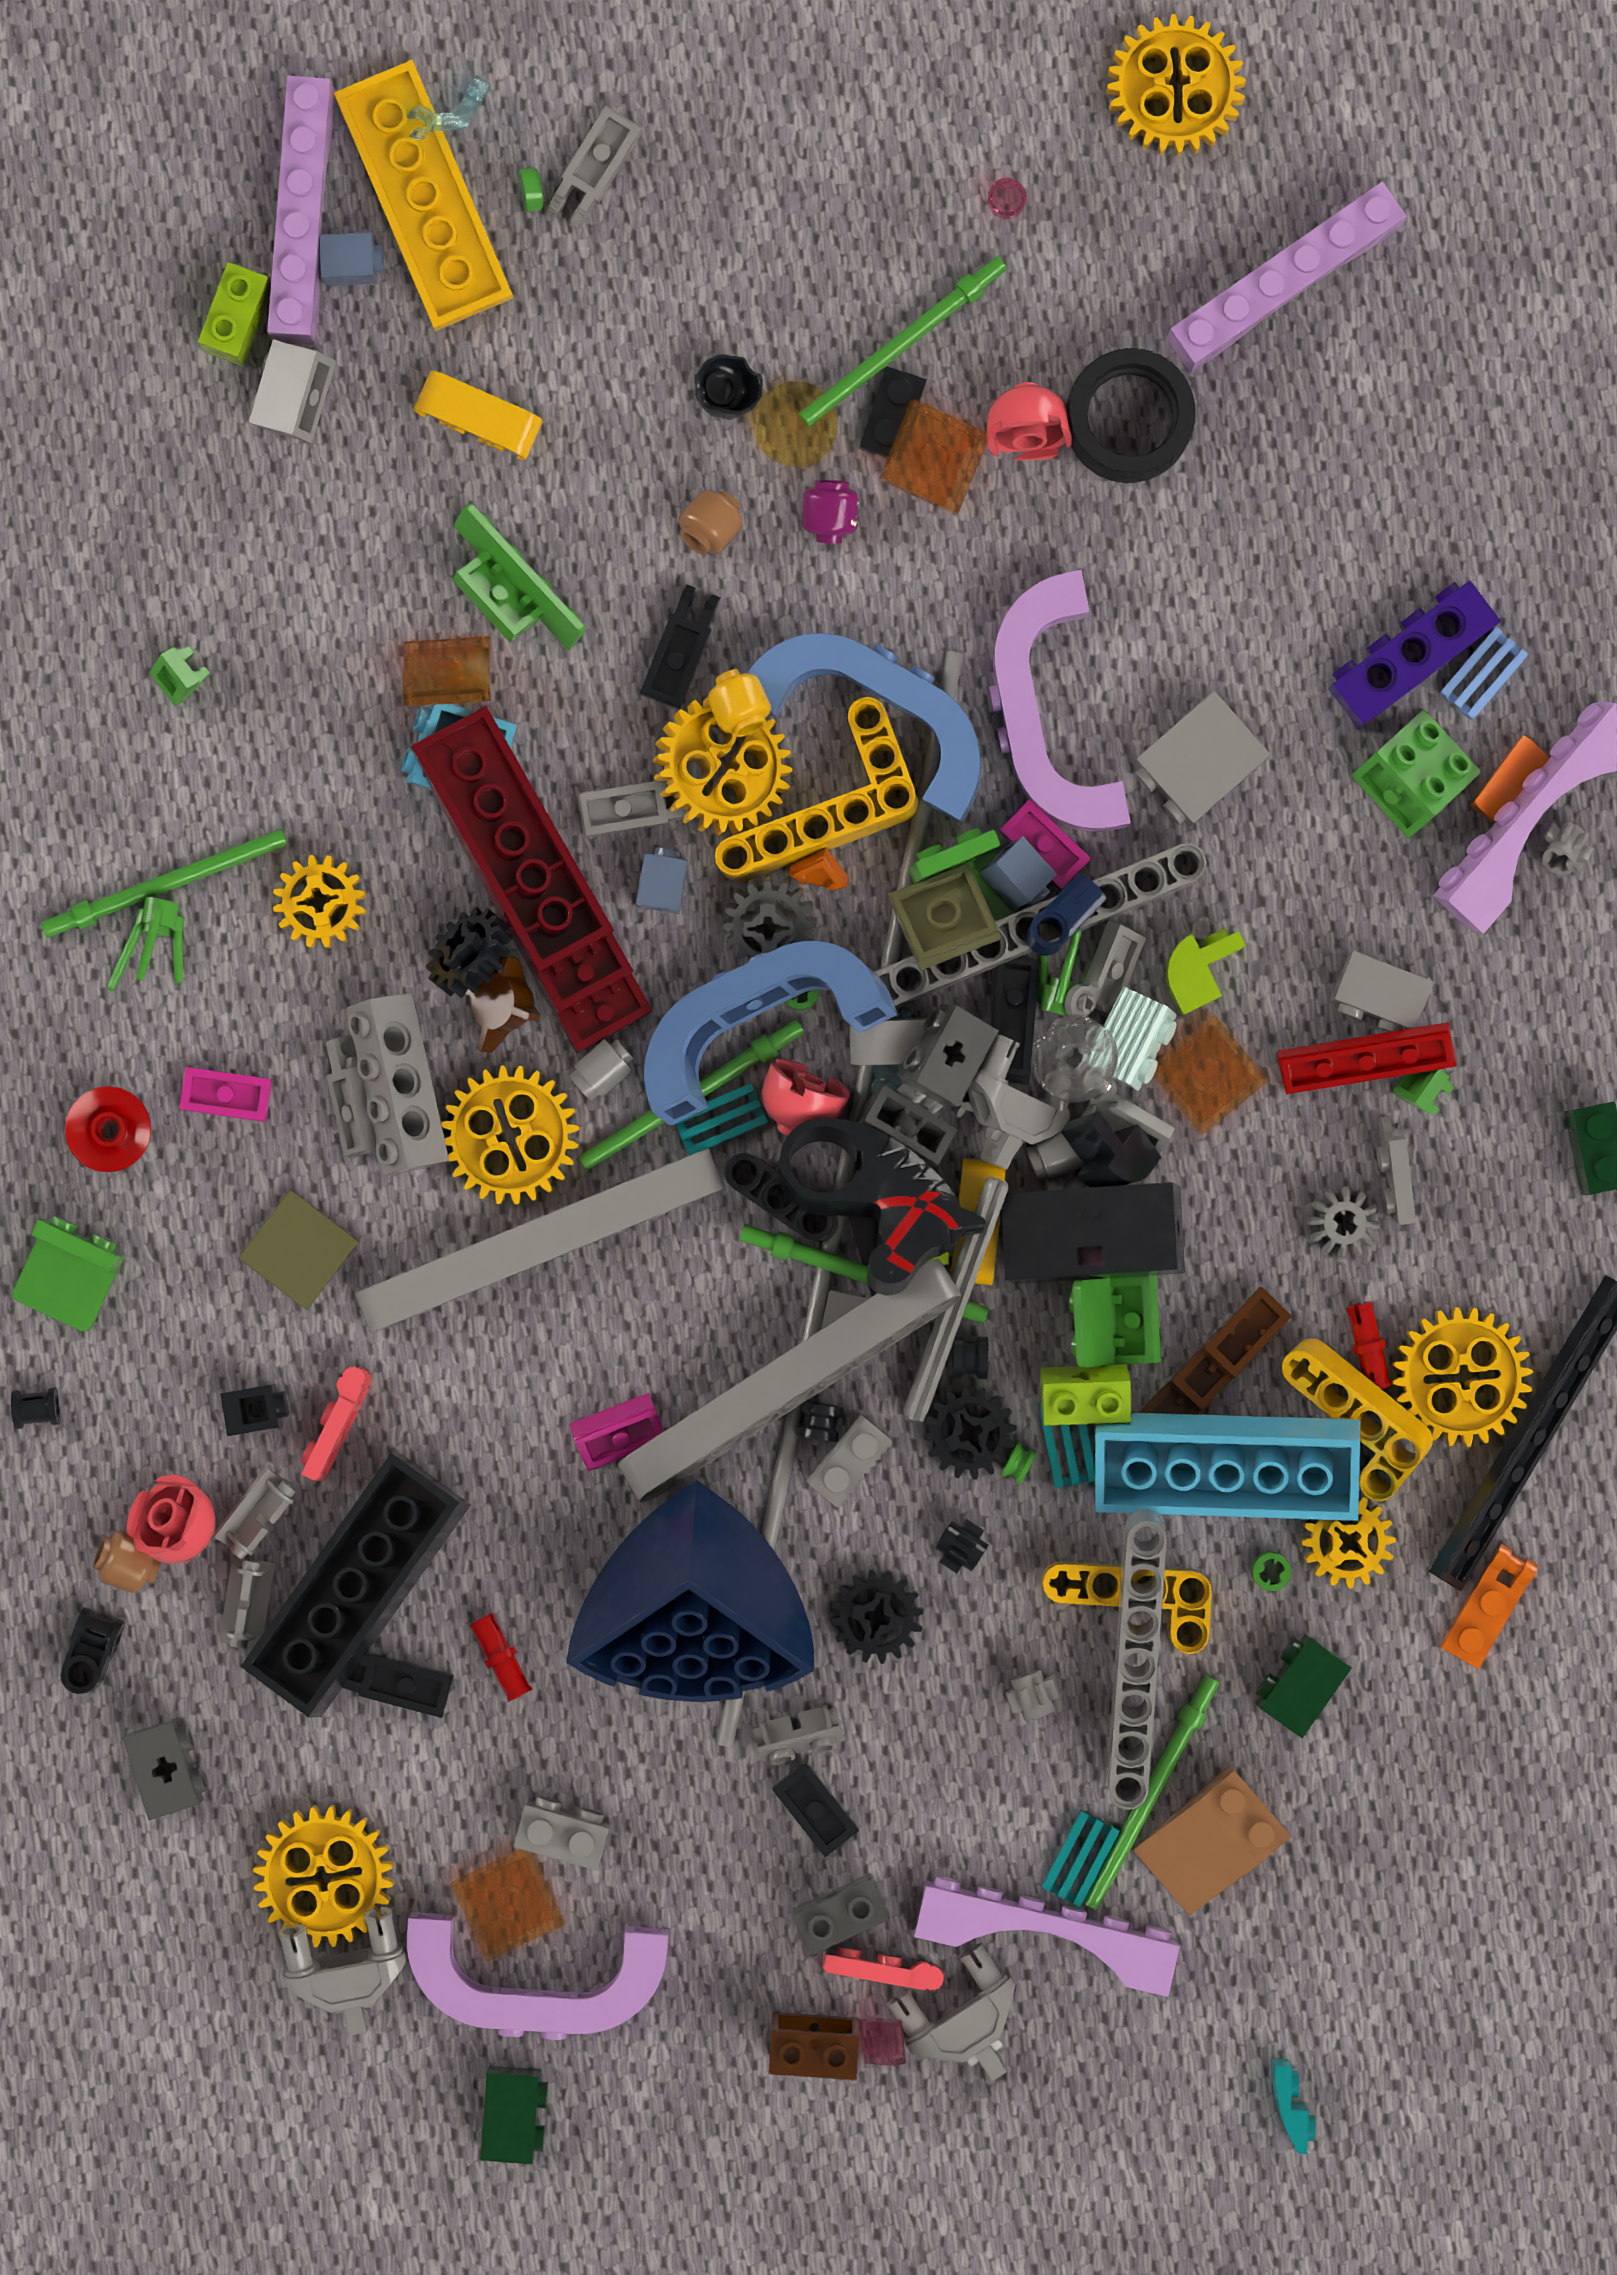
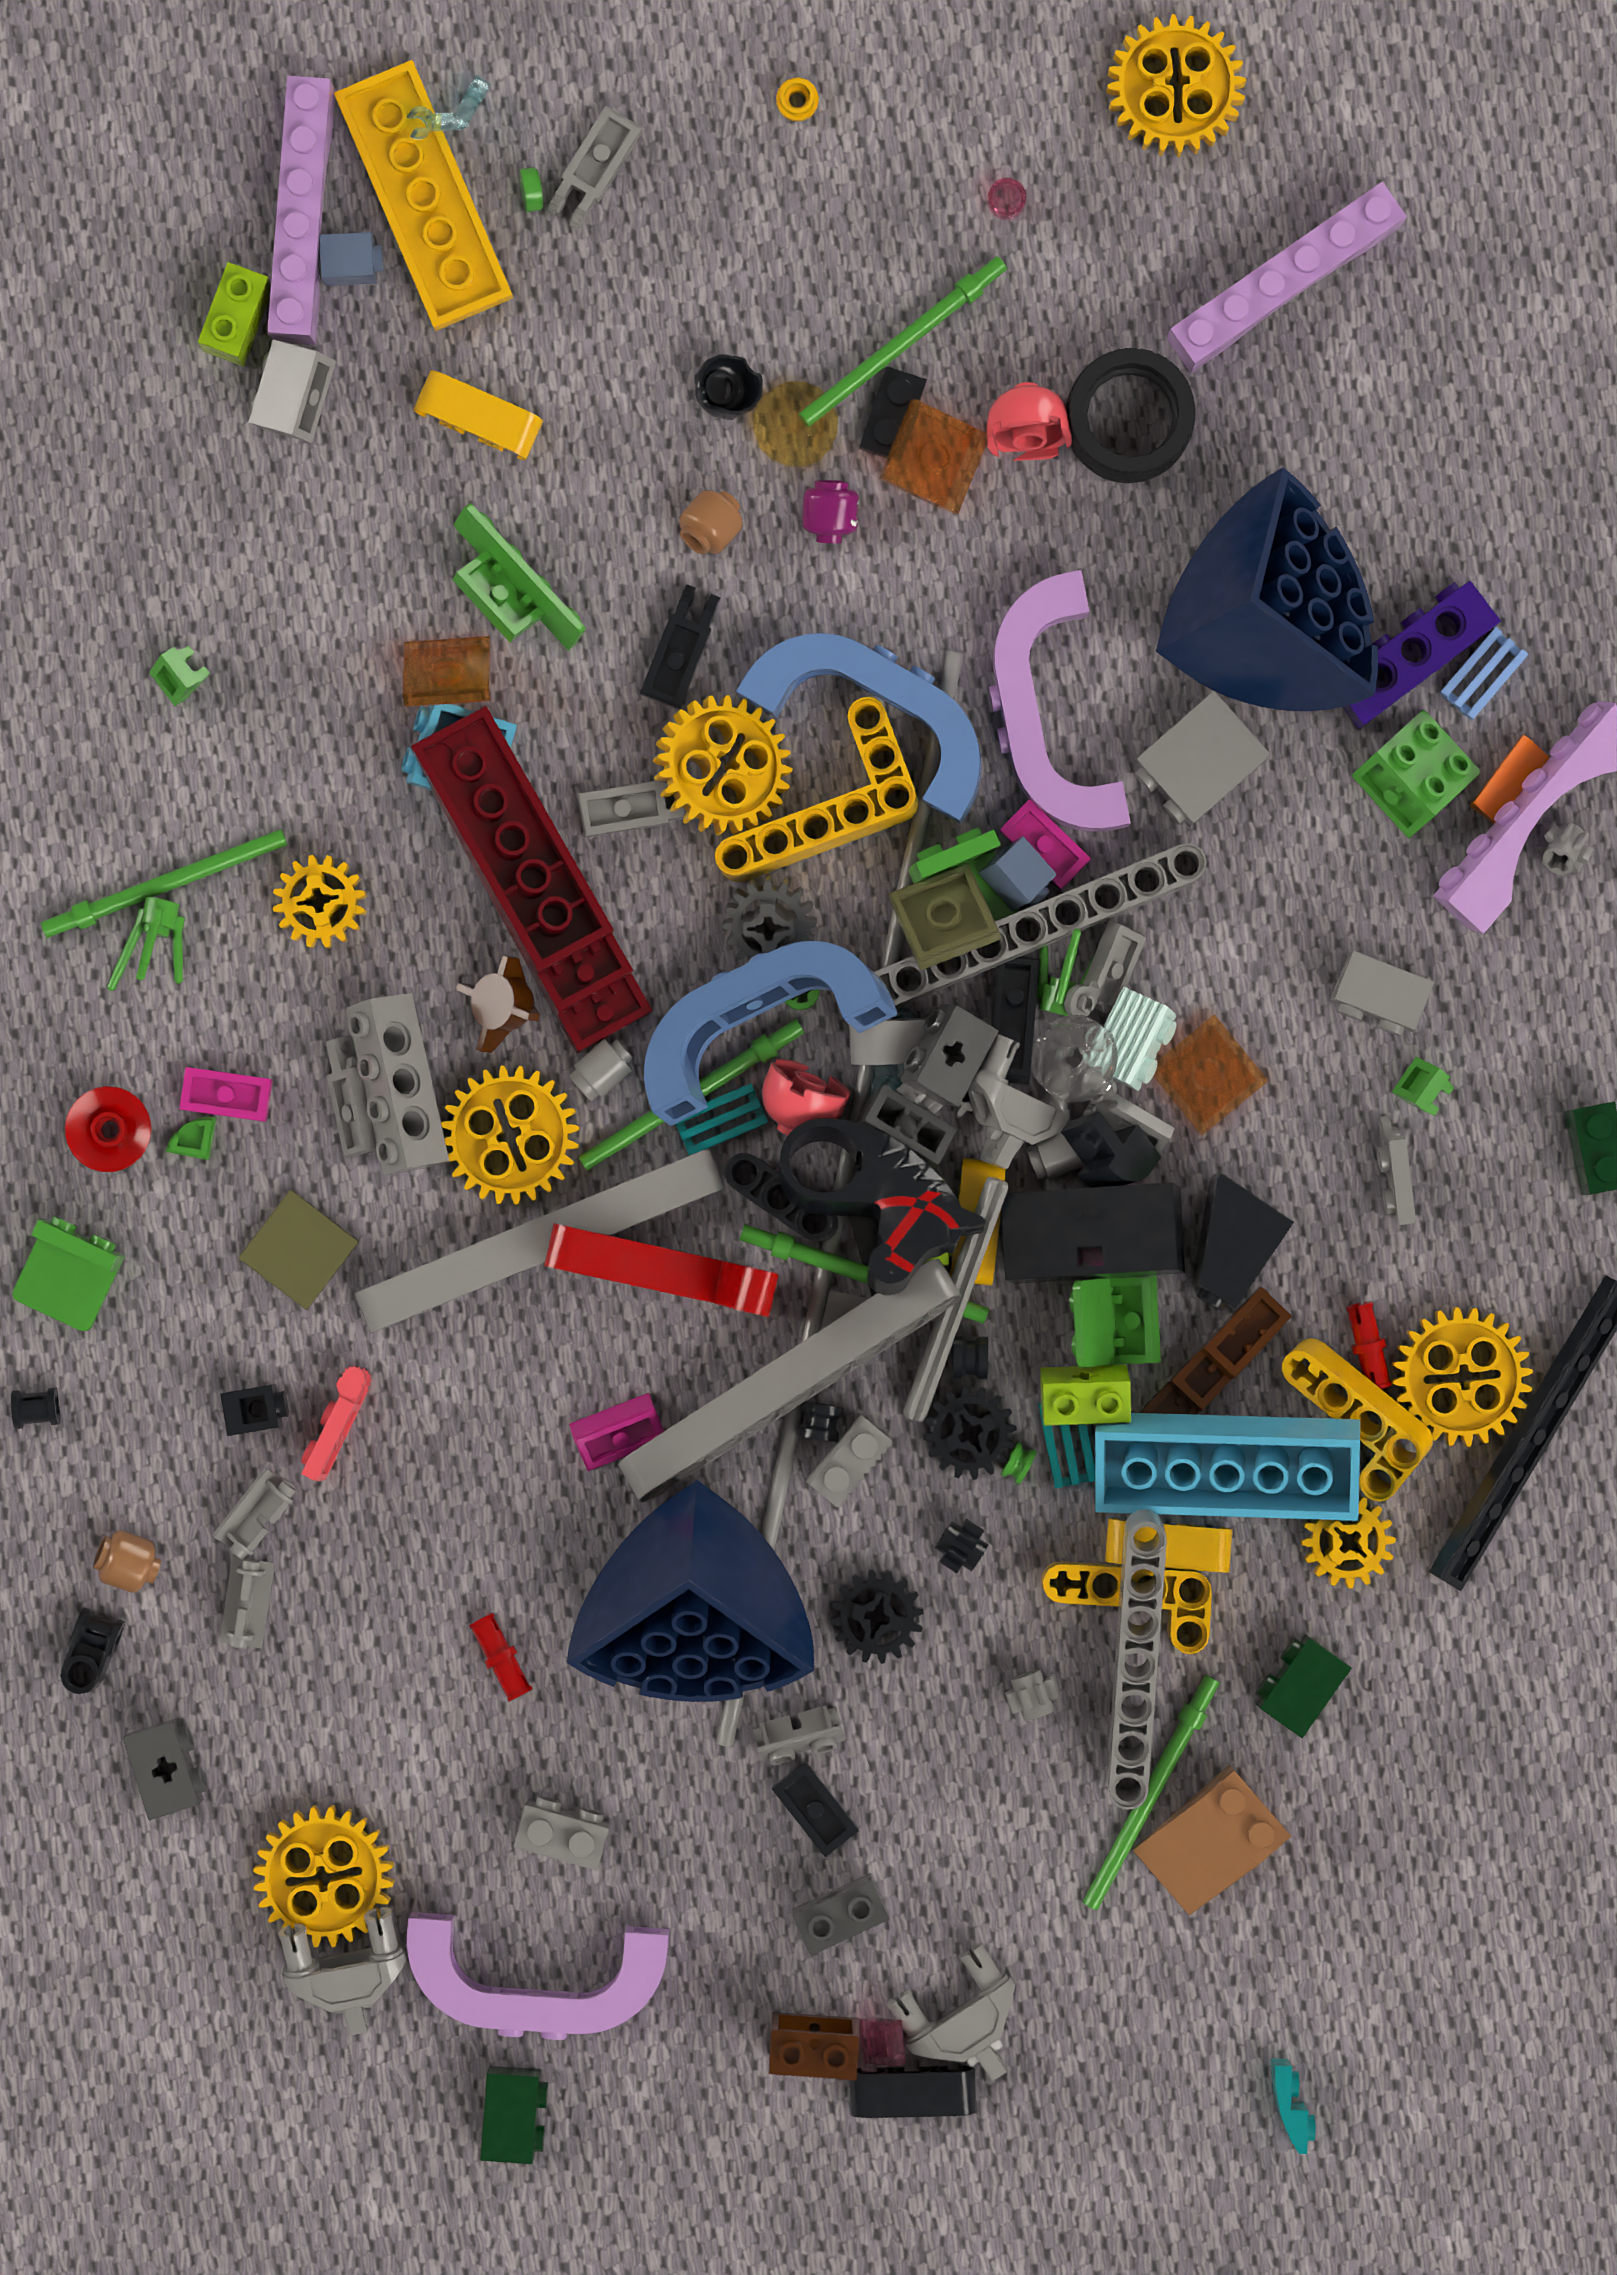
coral cylinder [126,1474,216,1564] -> none
black brick [240,1452,471,1718] -> none
black hinge [343,1653,454,1718] -> none
black gear [426,907,512,998] -> none
clear orange tile [450,1849,566,1962] -> none
sand blue brick [636,848,688,914] -> none
yellow head [707,669,771,737] -> none
orange tile [789,847,849,890] -> none
coral hinge [822,1946,945,1991] -> none
lavender arch [913,1876,1180,1997] -> none
dark blue piece [1026,873,1107,956] -> none
teal tile [1041,1810,1120,1908] -> none
lime brick [1165,928,1246,1016] -> none
bright green bush [1251,1551,1291,1591] -> none
red tile [1277,1022,1457,1095] -> none
light grey gear [1305,1186,1380,1260] -> none
orange plate [1440,1543,1538,1670] -> none
none -> bright green tile [166,1117,217,1160]
none -> red beam [544,1223,779,1317]
none -> yellow plate [776,78,819,122]
none -> black beam [850,2065,976,2118]
none -> yellow beam [1105,1518,1233,1572]
none -> dark blue brick [1156,467,1378,711]
none -> black slope [1192,1173,1294,1311]

